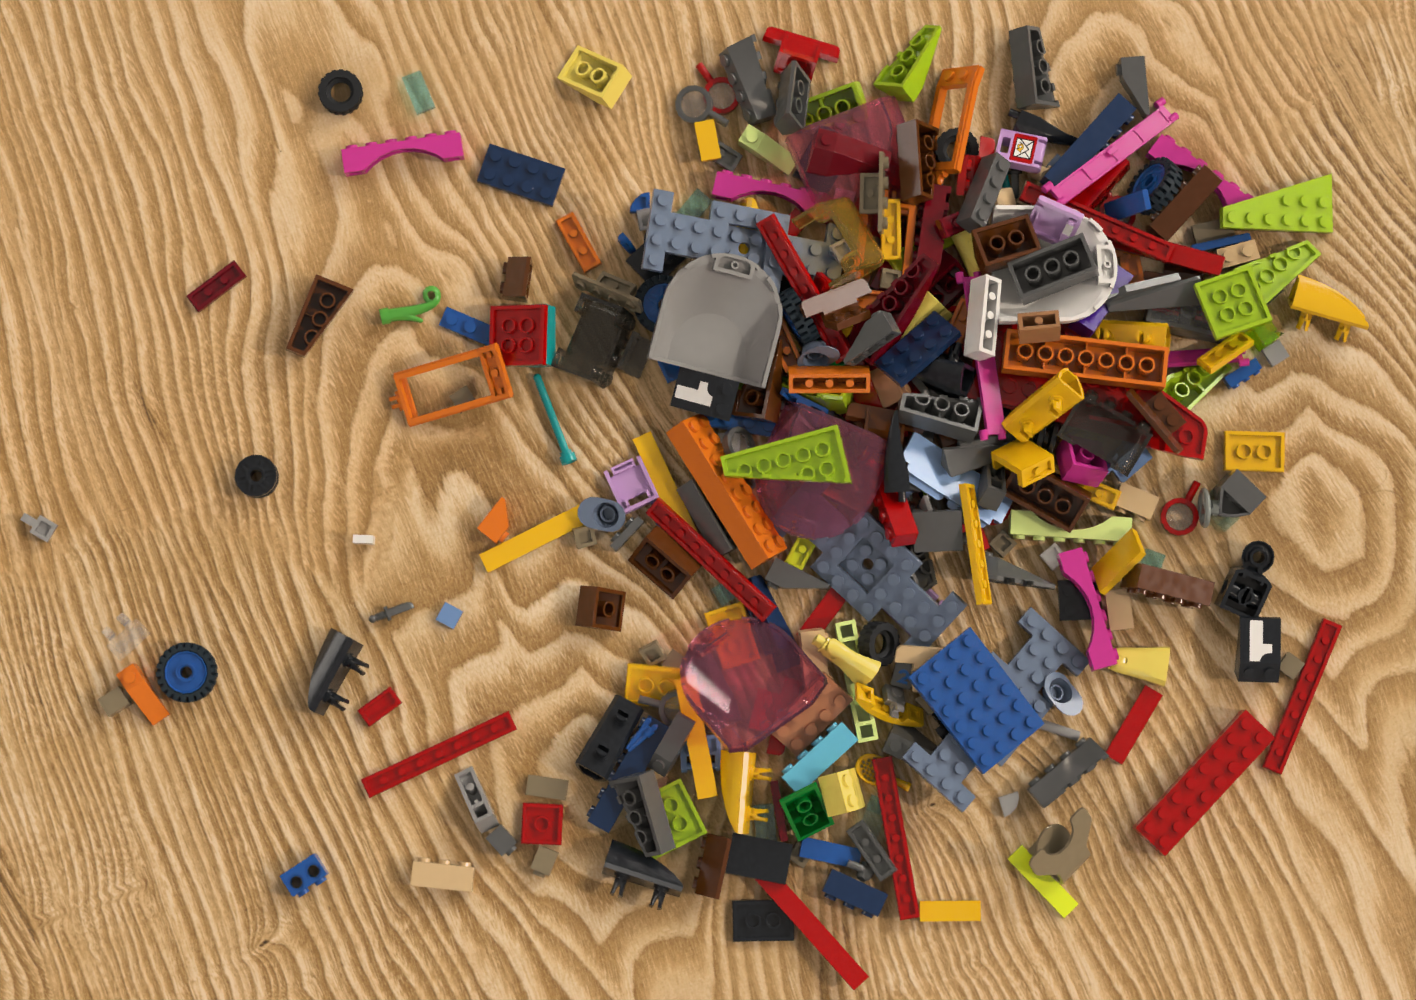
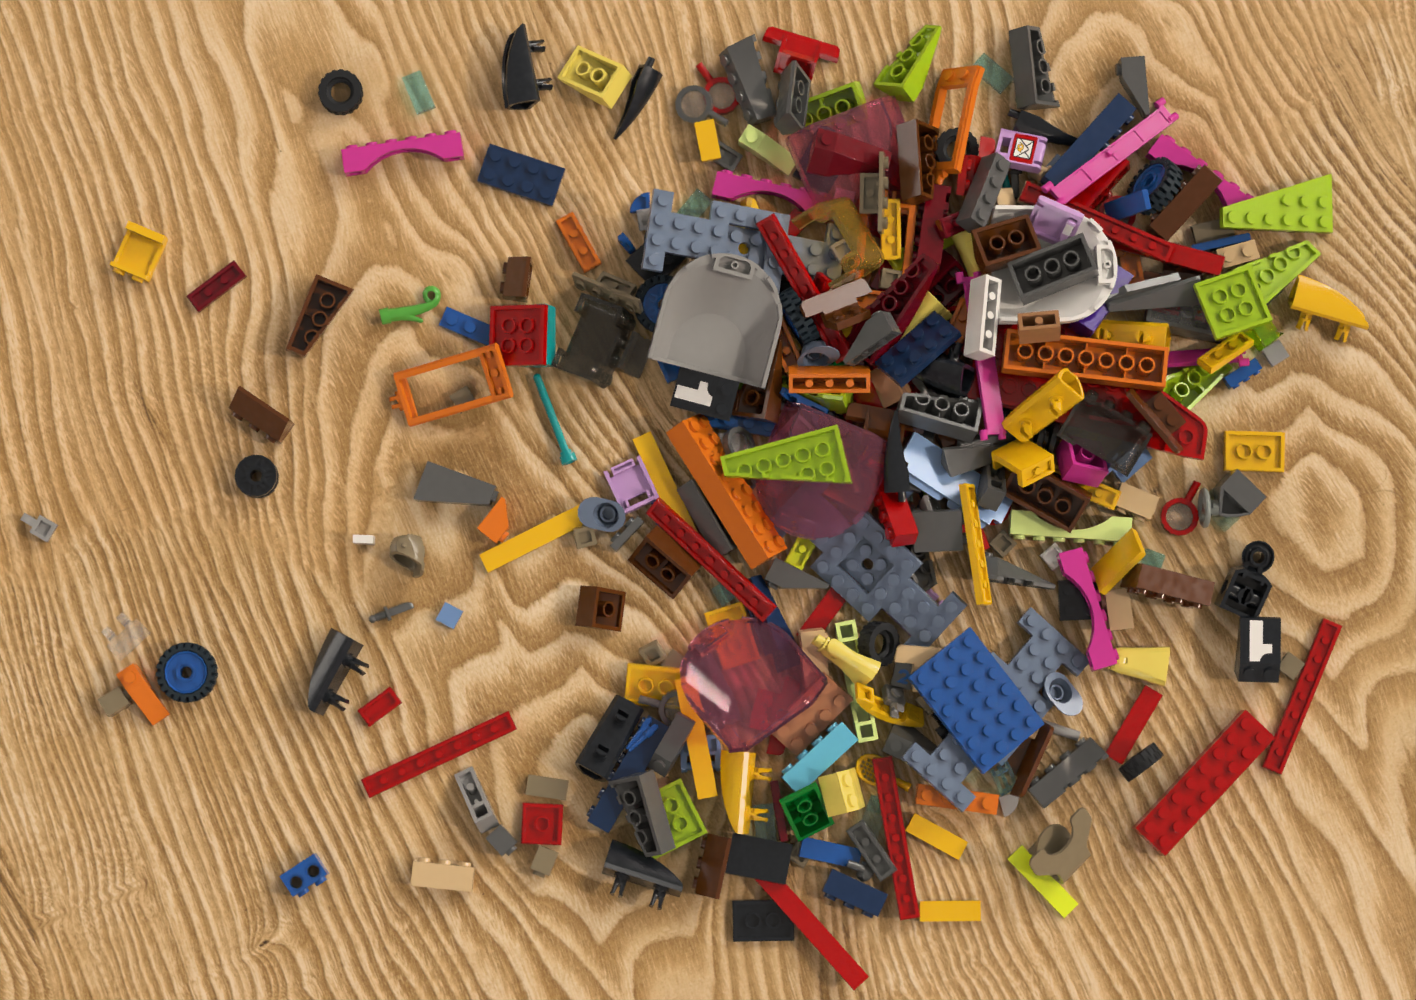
none -> yellow panel [109,220,168,283]
none -> reddish brown slope [229,386,295,444]
none -> dark tan helmet [390,534,425,578]
none -> dark grey slope [414,461,499,506]
none -> black piece [502,23,553,110]
none -> black piece [613,56,663,140]
none -> yellow tile [905,813,968,860]
none -> orange brick [914,784,999,815]
none -> clear light blue tile [974,53,1013,94]
none -> clear light blue tile [990,761,1016,796]
none -> reddish brown plate [996,722,1054,798]
none -> black tyre [1119,742,1164,782]

